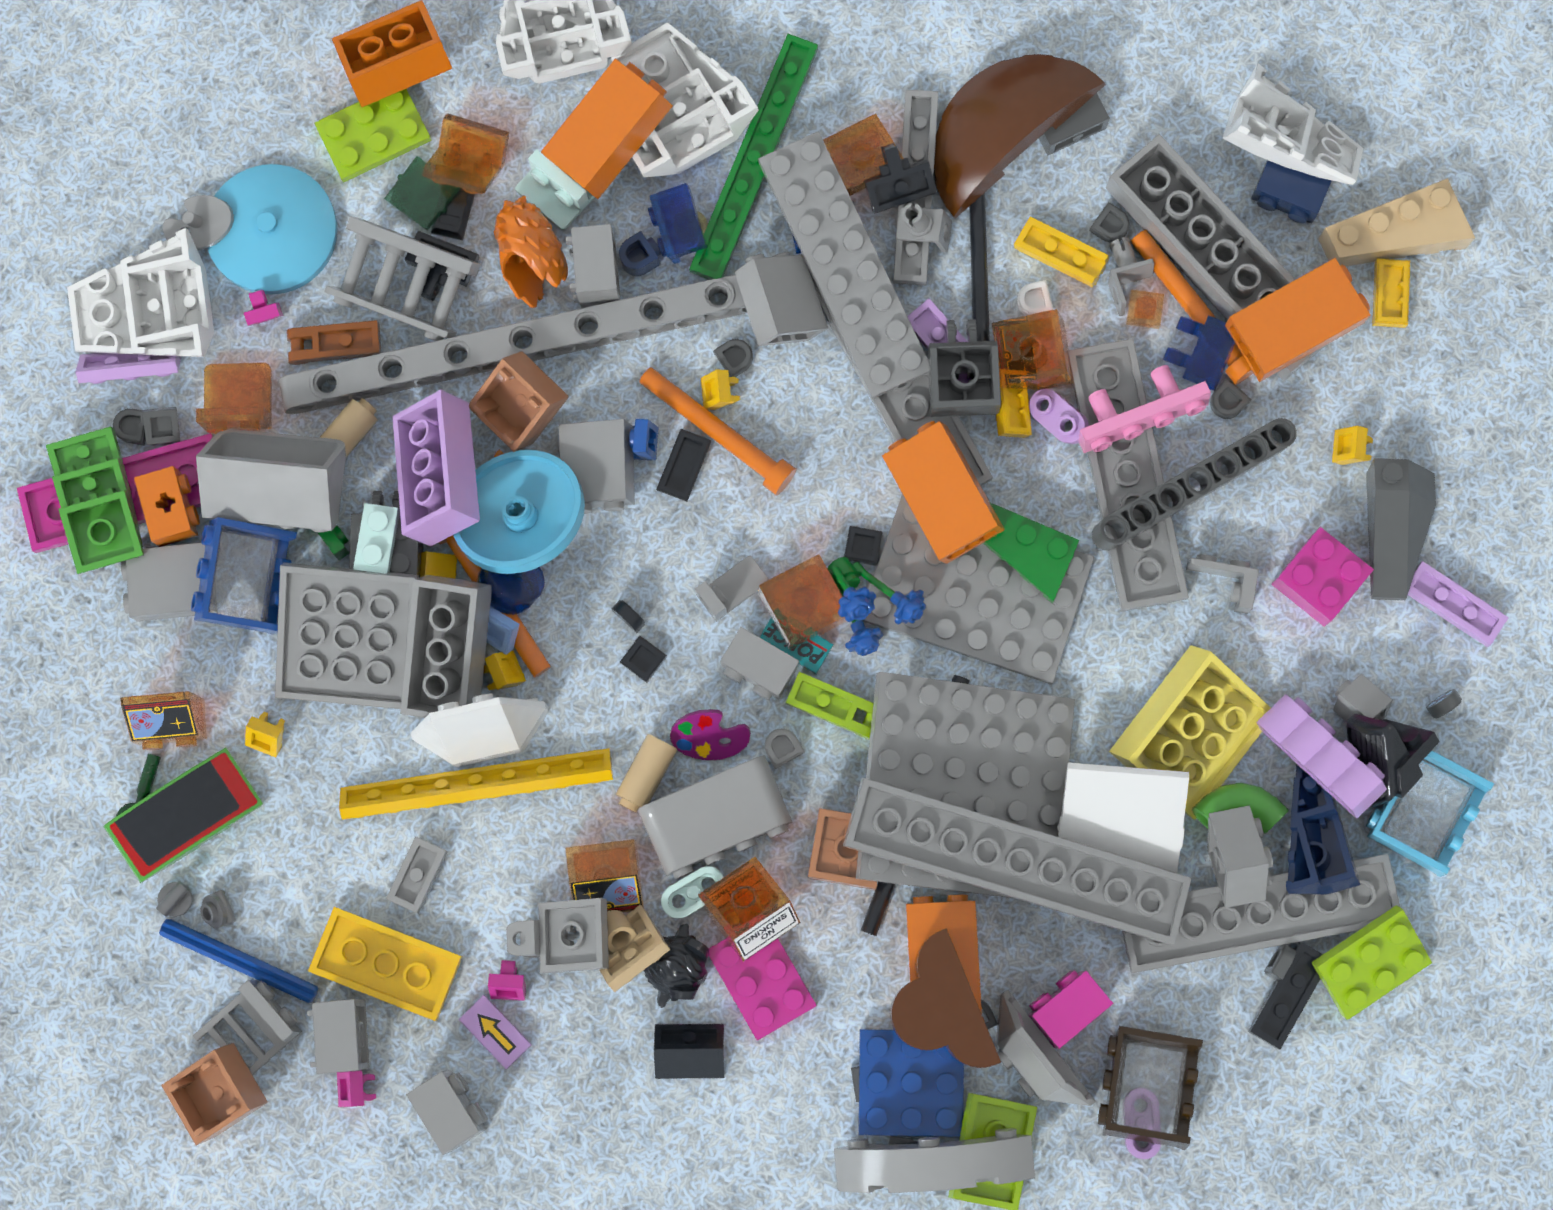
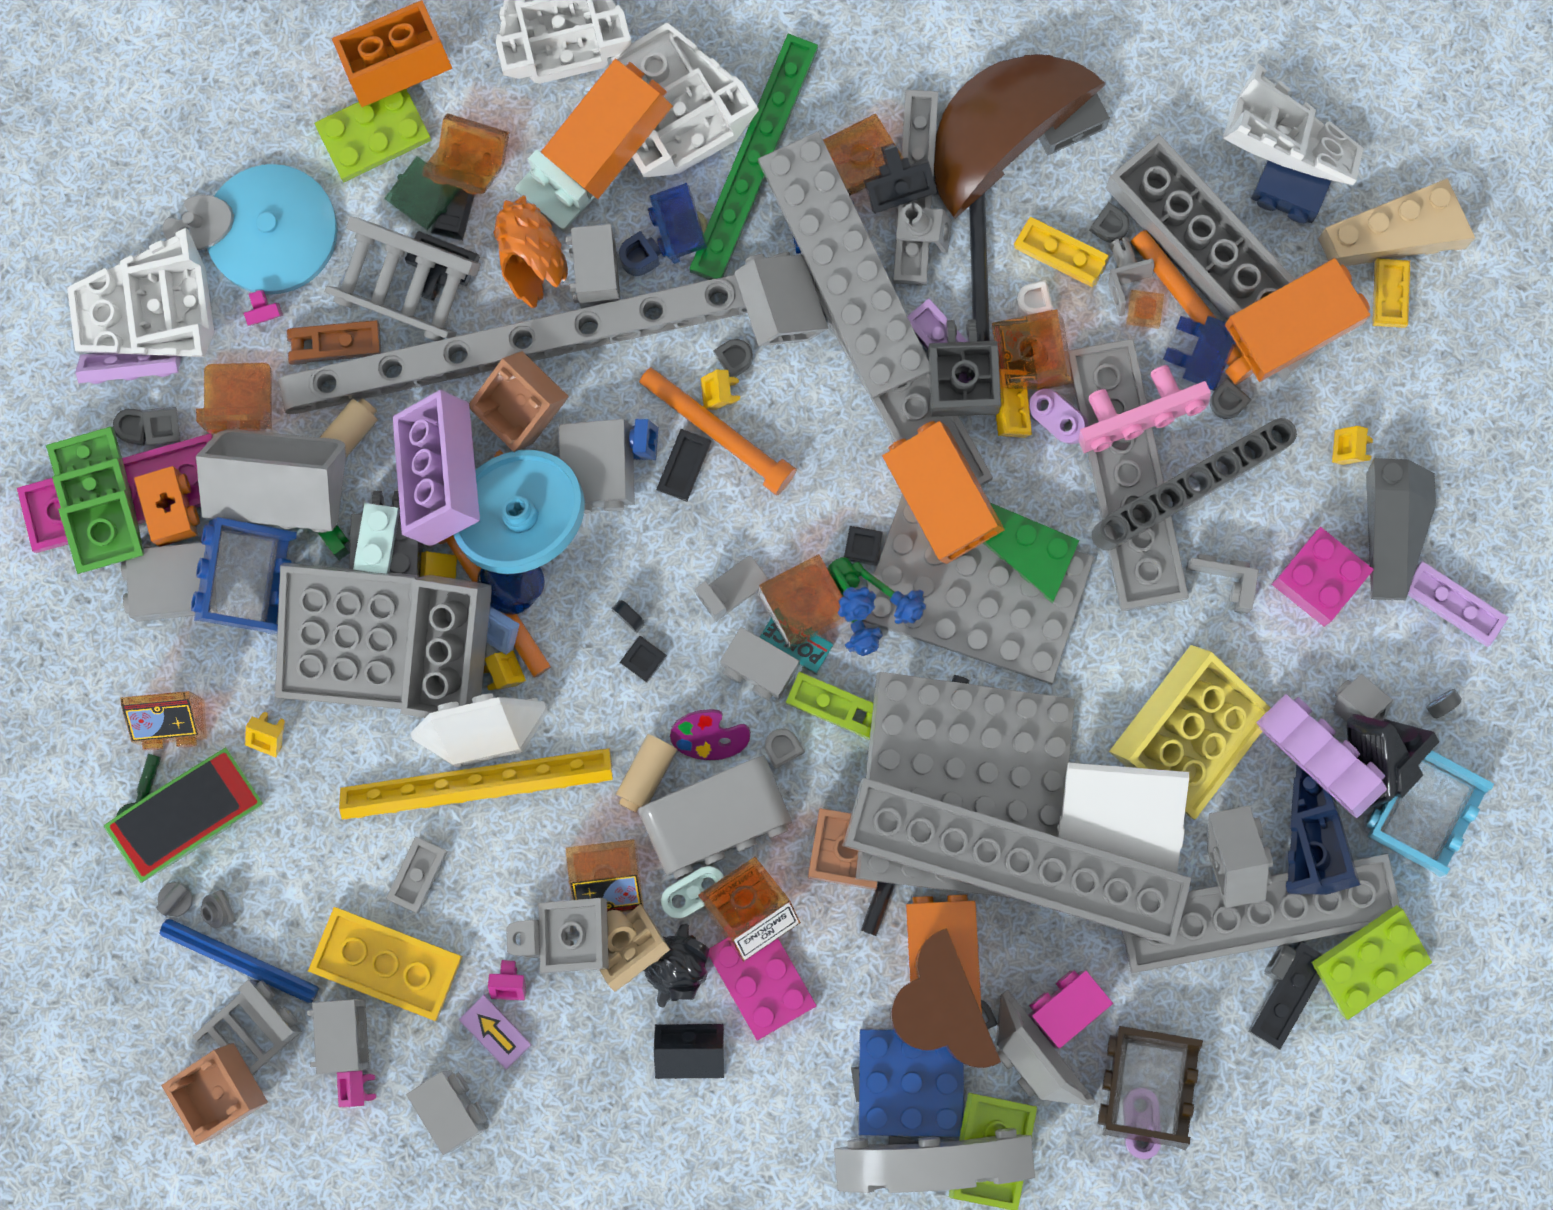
bright green cylinder [1192,783,1289,834] -> none

